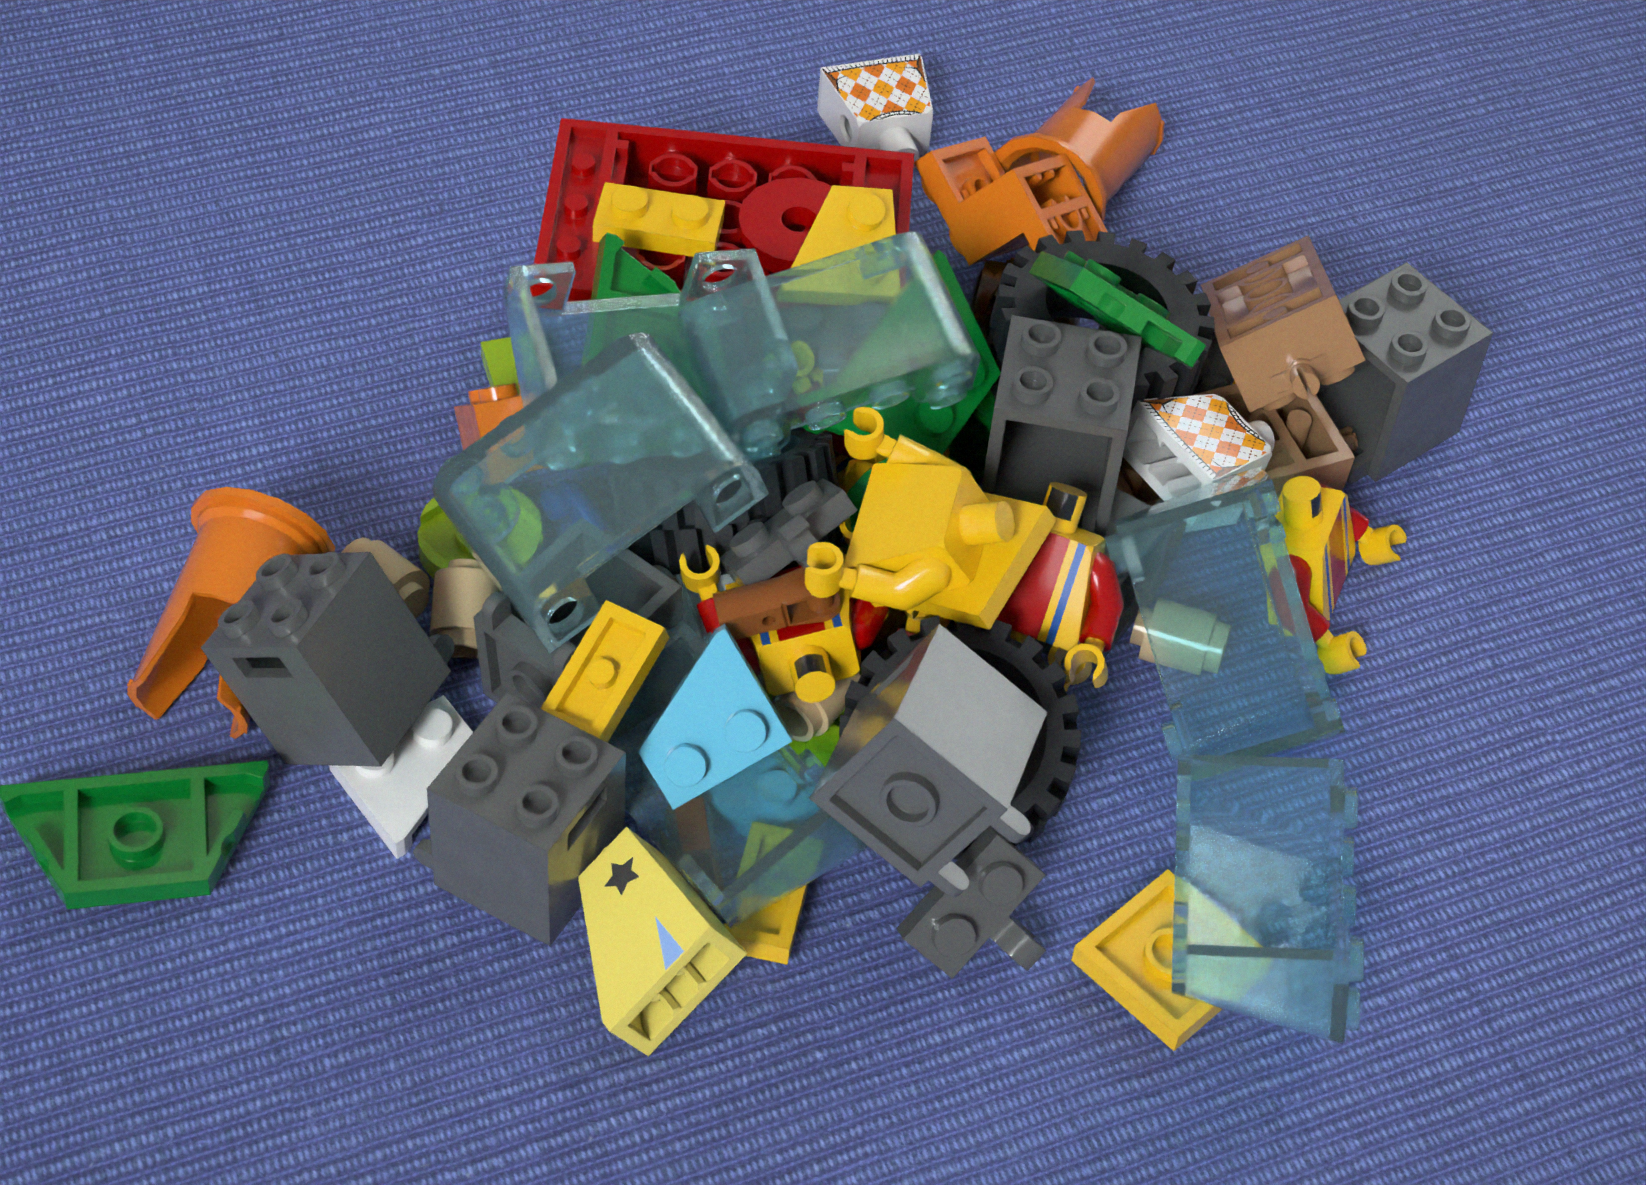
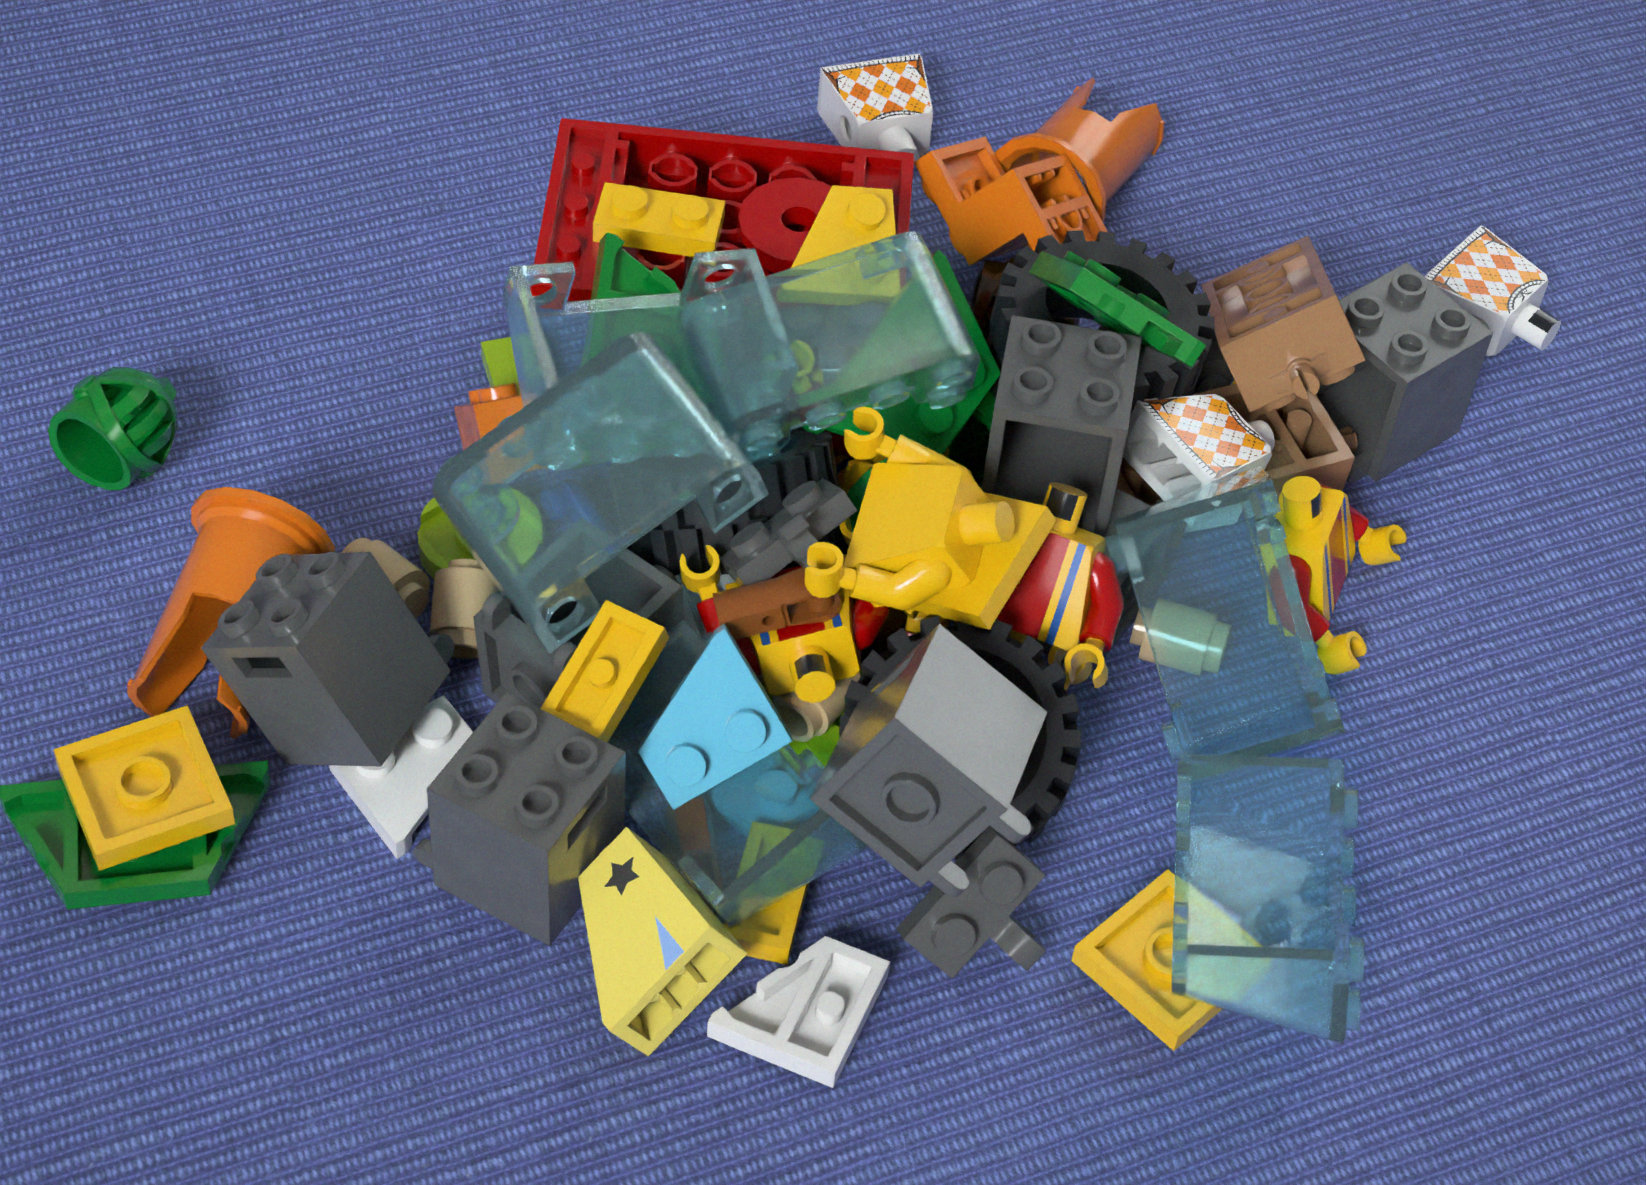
none -> green helmet [48,367,177,490]
none -> yellow plate [53,705,235,871]
none -> white wing [707,936,890,1088]
none -> white torso [1424,225,1561,356]

